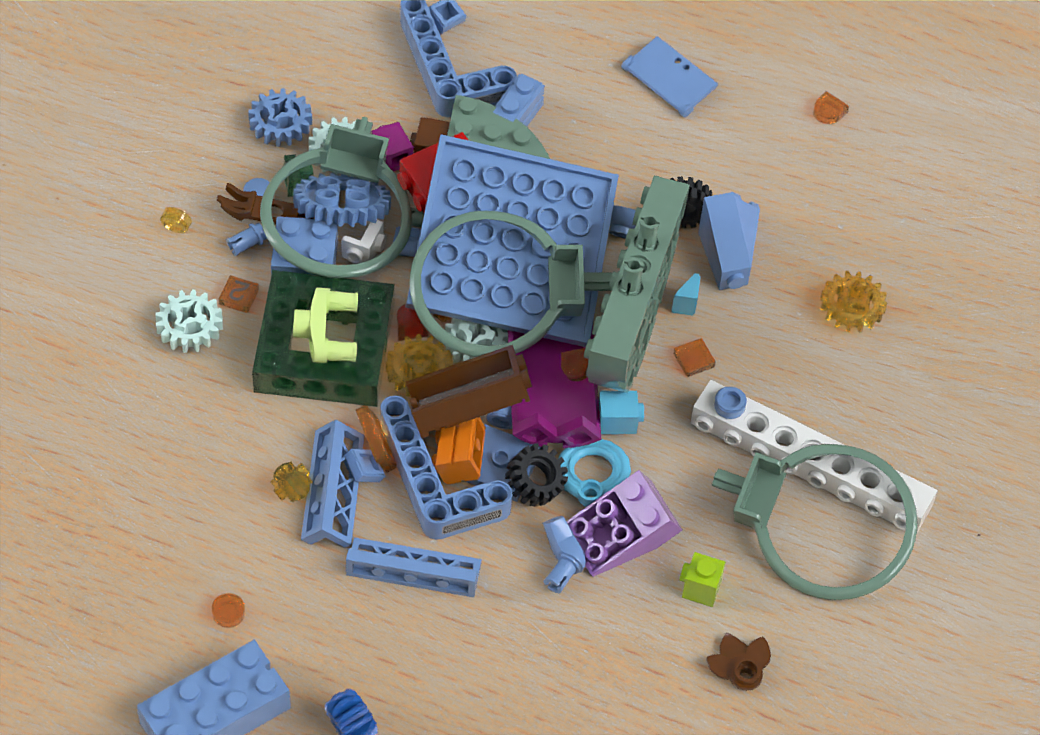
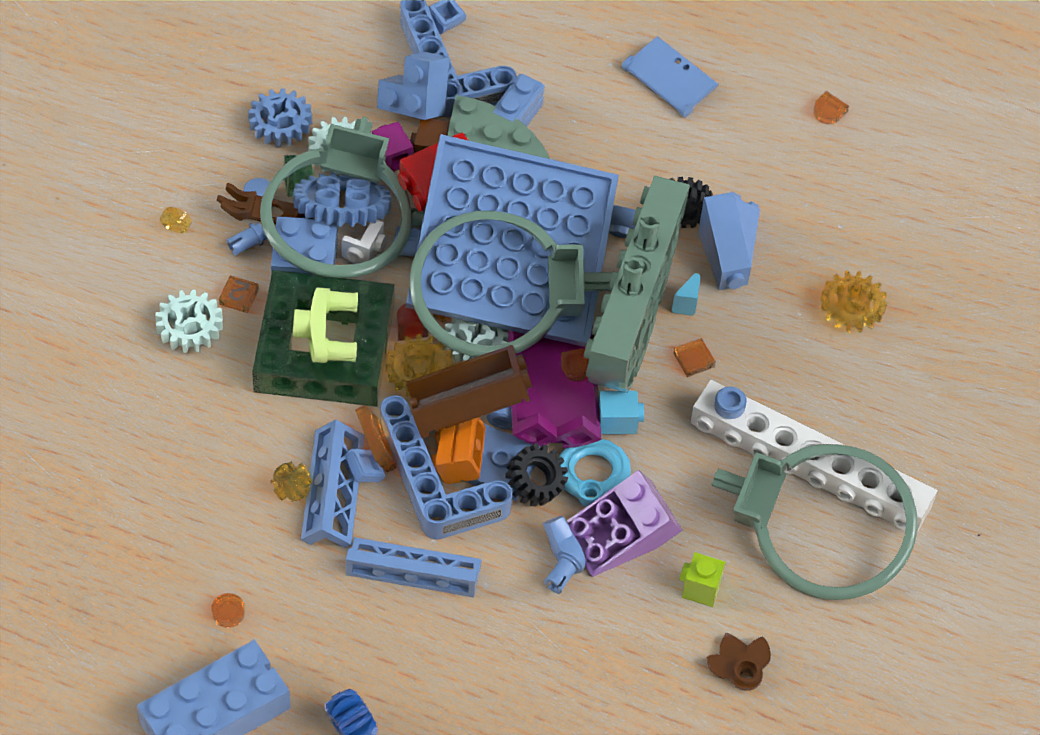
none -> medium blue brick [377,52,449,120]

